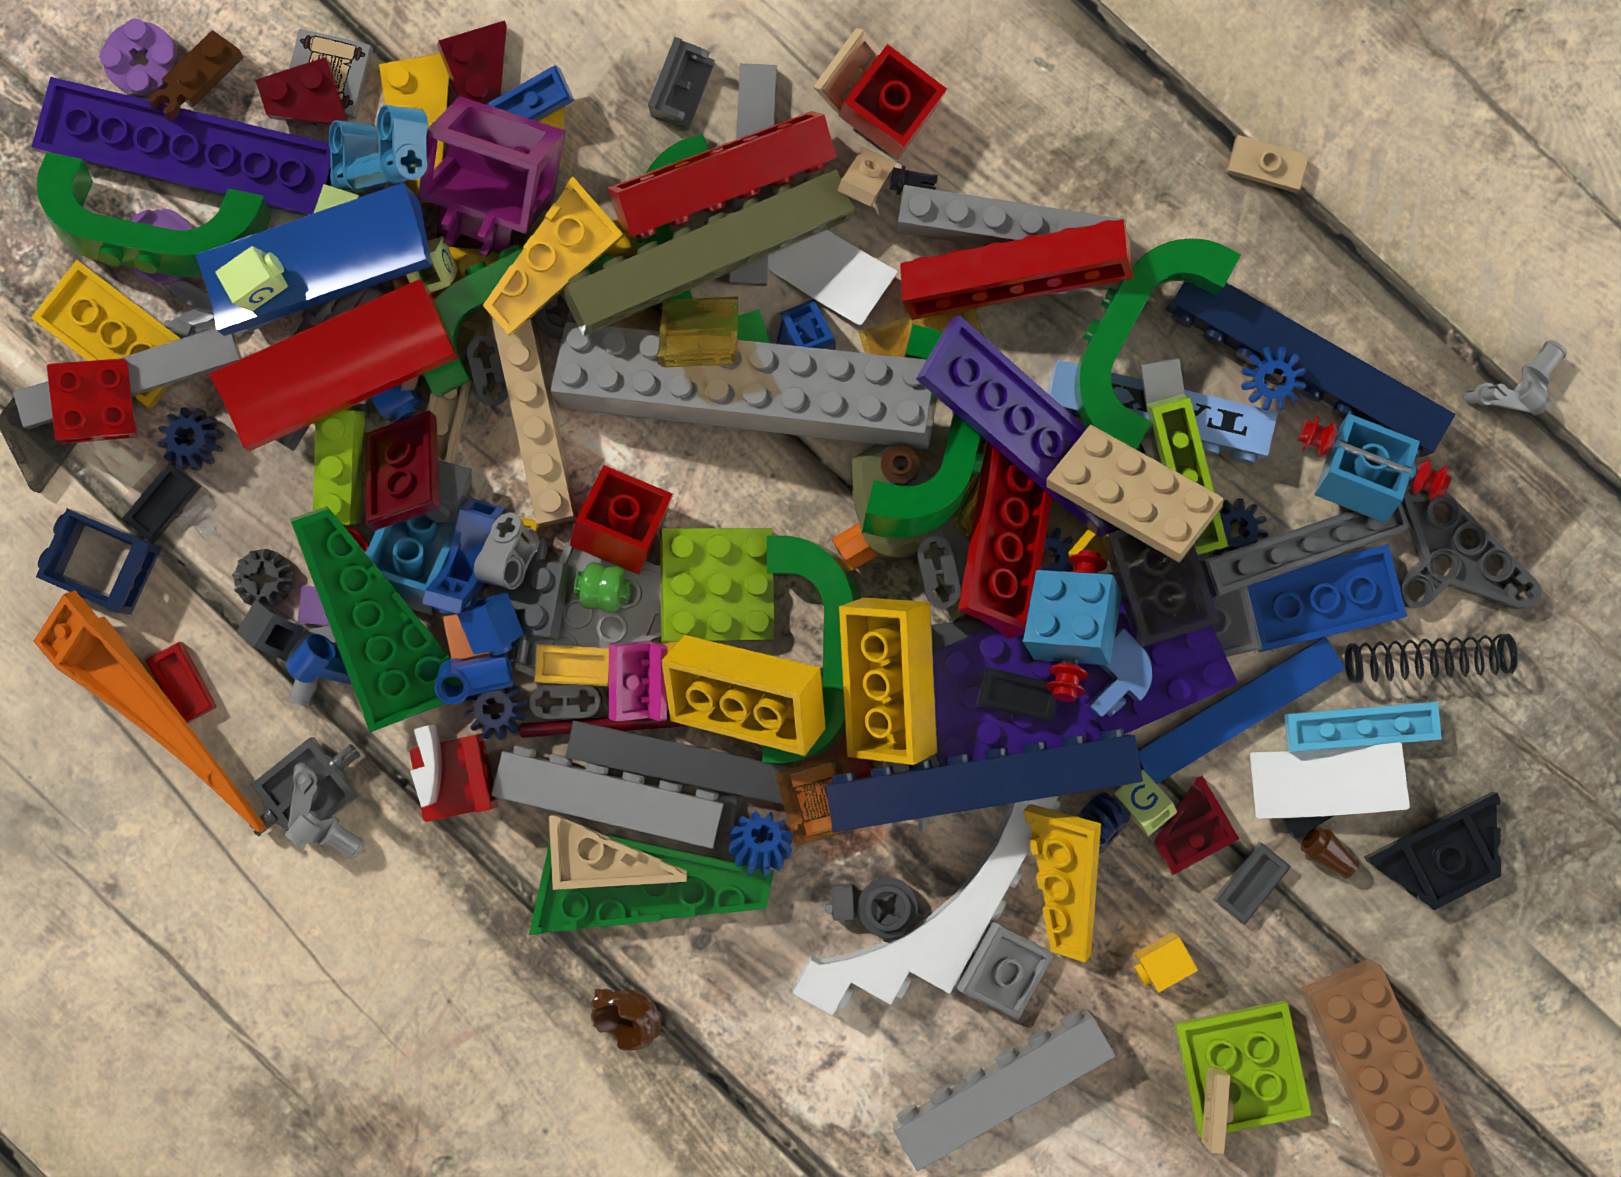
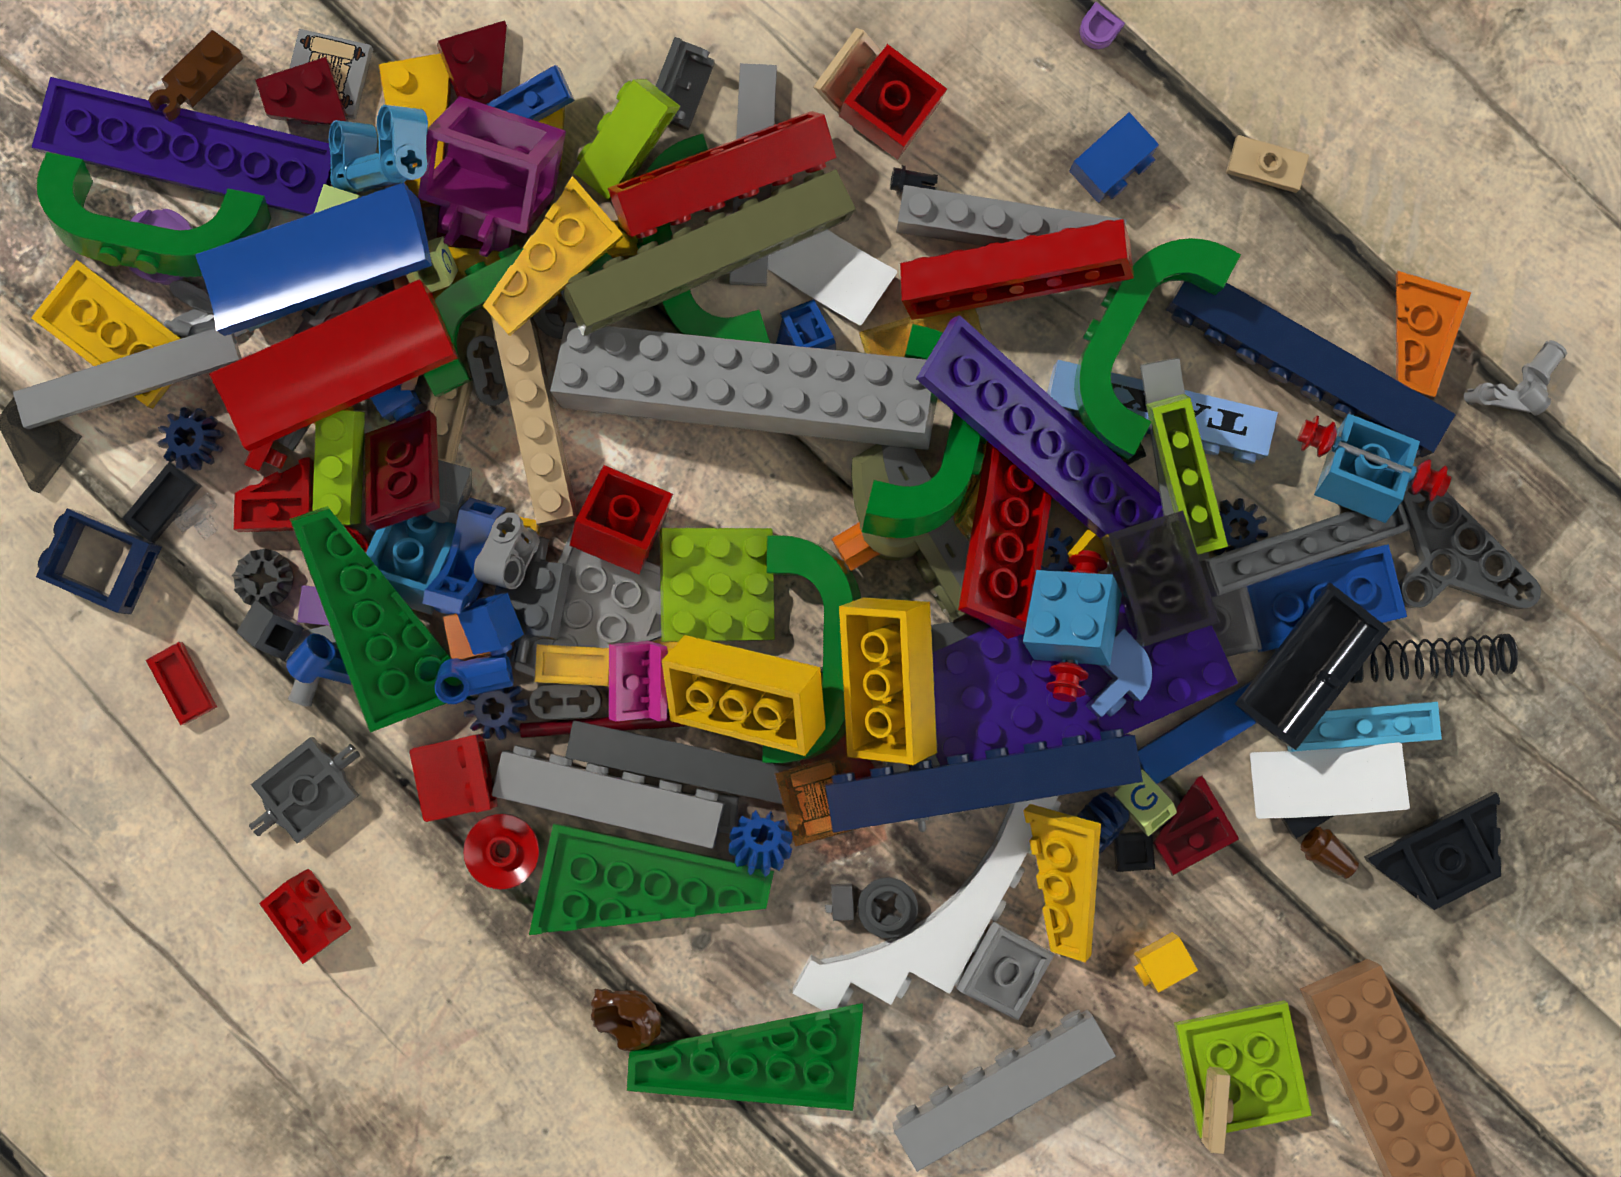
orange plate [33,590,267,832] -> none
red bracket [47,358,138,444] -> none
medium lavender plate [99,18,178,97] -> none
yellowish green brick [215,246,288,312] -> none
light grey pin [285,762,364,860] -> none
white slope [410,724,442,807] -> none
tan wing [549,815,687,890] -> none
bright green piece [574,562,632,613] -> none
clear yellow piece [657,296,739,368] -> none
tan plate [837,147,896,206] -> none
reddish brown plate [881,445,920,484] -> none
dark grey beam [917,536,961,609] -> none
black tile [977,667,1058,722] -> none
tan plate [1047,425,1224,563] -> none
dark grey tile [1213,842,1292,925] -> none
blue gear [1241,346,1307,410] -> none
none -> red wing [233,457,314,532]
none -> red tile [244,441,288,471]
none -> red bracket [259,869,351,964]
none -> red dish [463,813,539,890]
none -> lime brick [573,79,681,200]
none -> green wing [627,1003,863,1111]
none -> blue brick [1069,112,1159,203]
none -> medium lavender tile [1079,2,1125,49]
none -> black tile [1113,831,1155,872]
none -> black container [1235,583,1390,750]
none -> orange wing [1396,271,1471,400]

